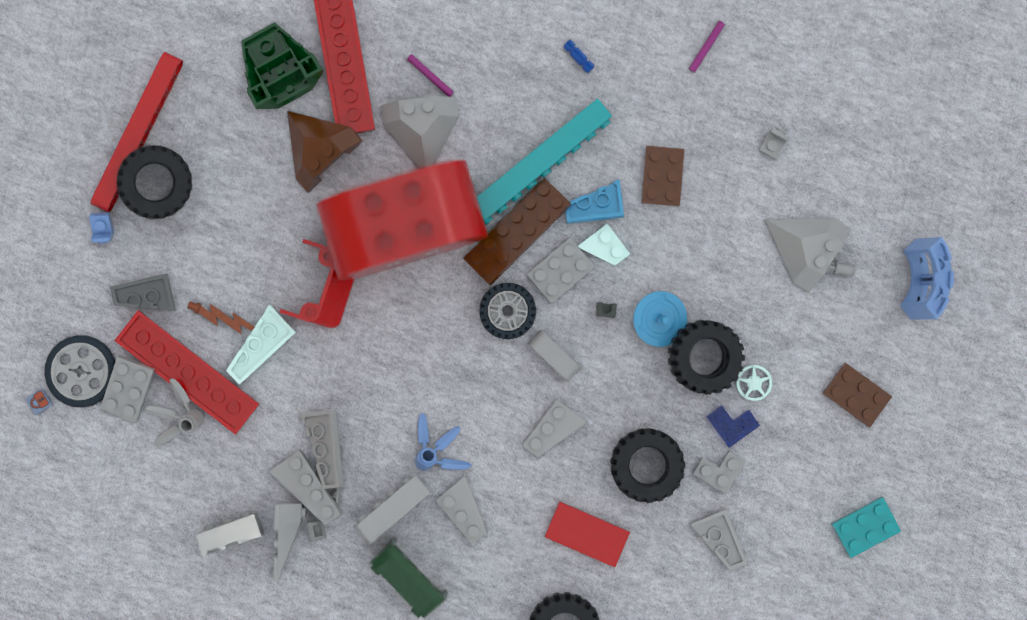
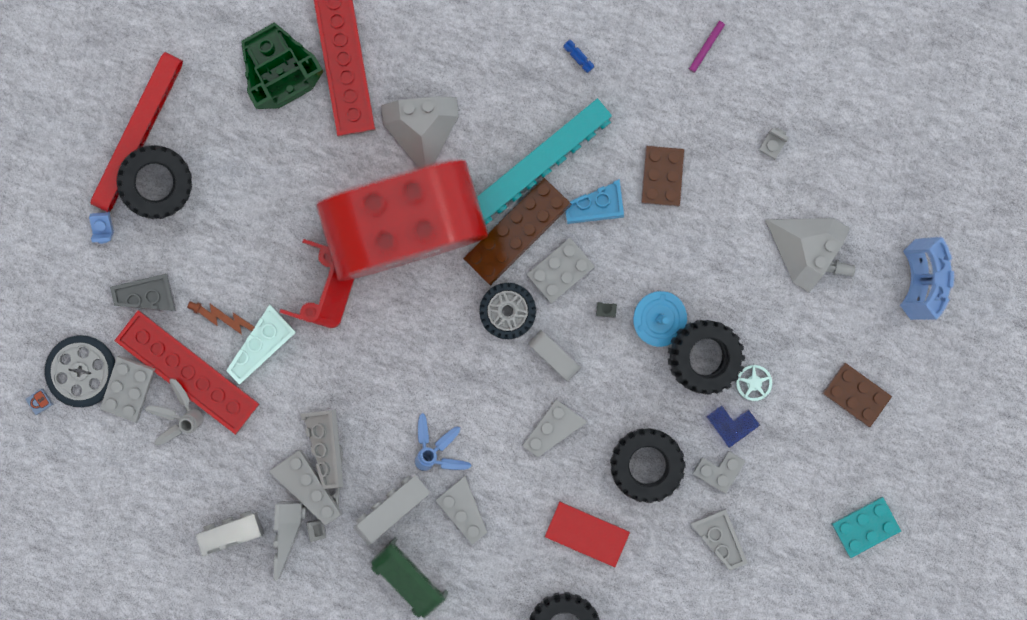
reddish brown wedge [287,111,363,193] -> none
magenta bar [407,54,454,97] -> none
light aqua wing [578,224,630,266] -> none

